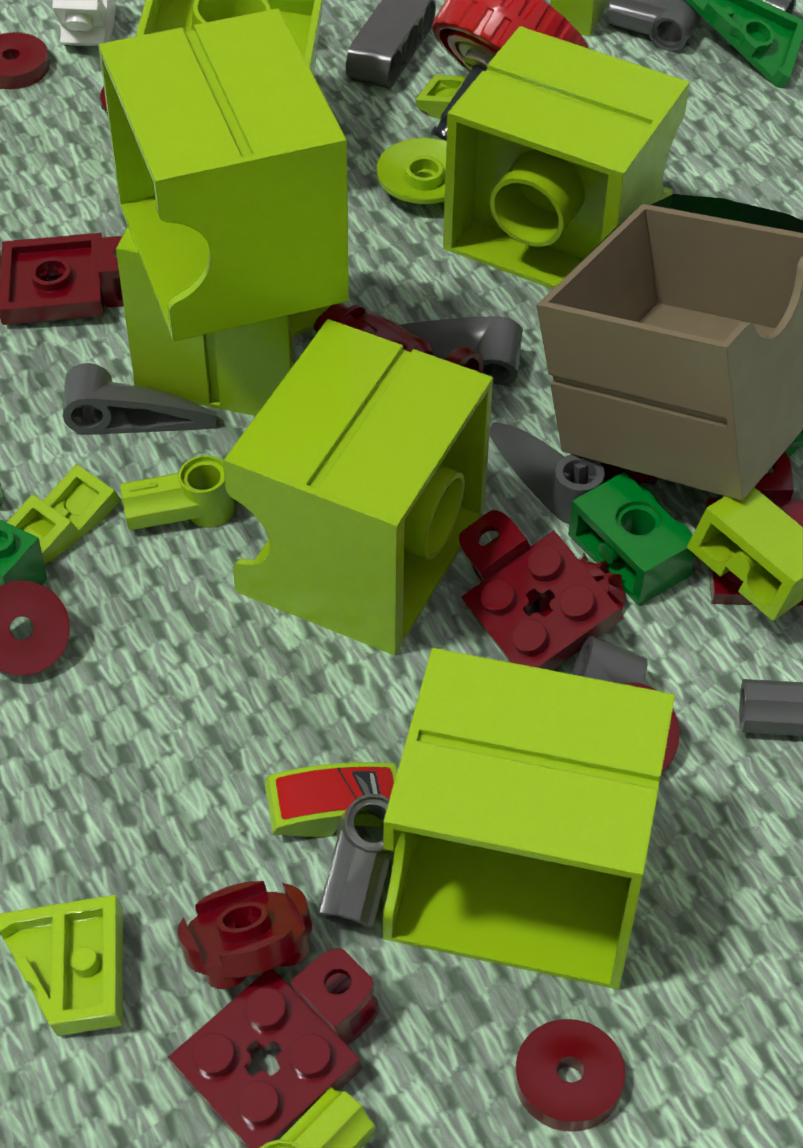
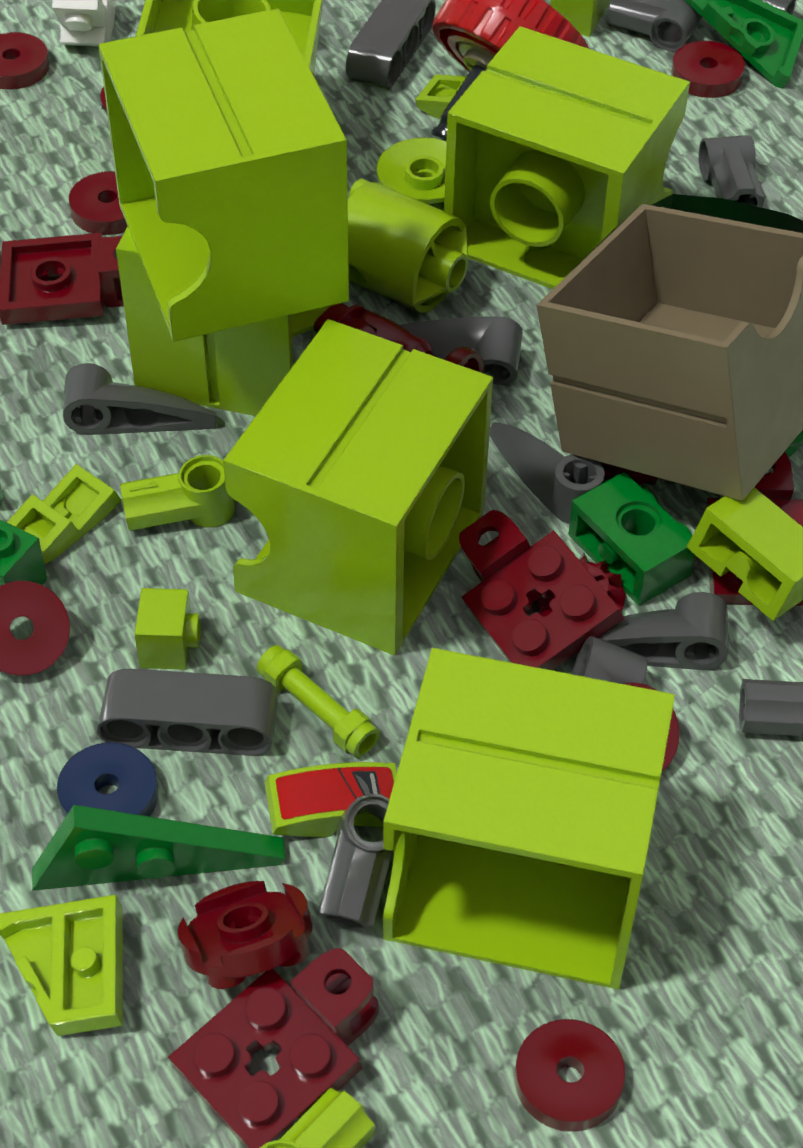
none -> green wing [32,805,285,891]
none -> dark blue piece [57,742,158,817]
none -> dark red piece [69,171,127,235]
none -> dark grey beam [97,669,279,756]
none -> lime plate [134,588,201,670]
none -> lime bar [256,645,380,758]
none -> lime cylinder [348,179,469,313]
none -> dark grey piece [569,592,729,670]
none -> dark red piece [671,41,745,98]
none -> dark grey piece [699,135,765,208]

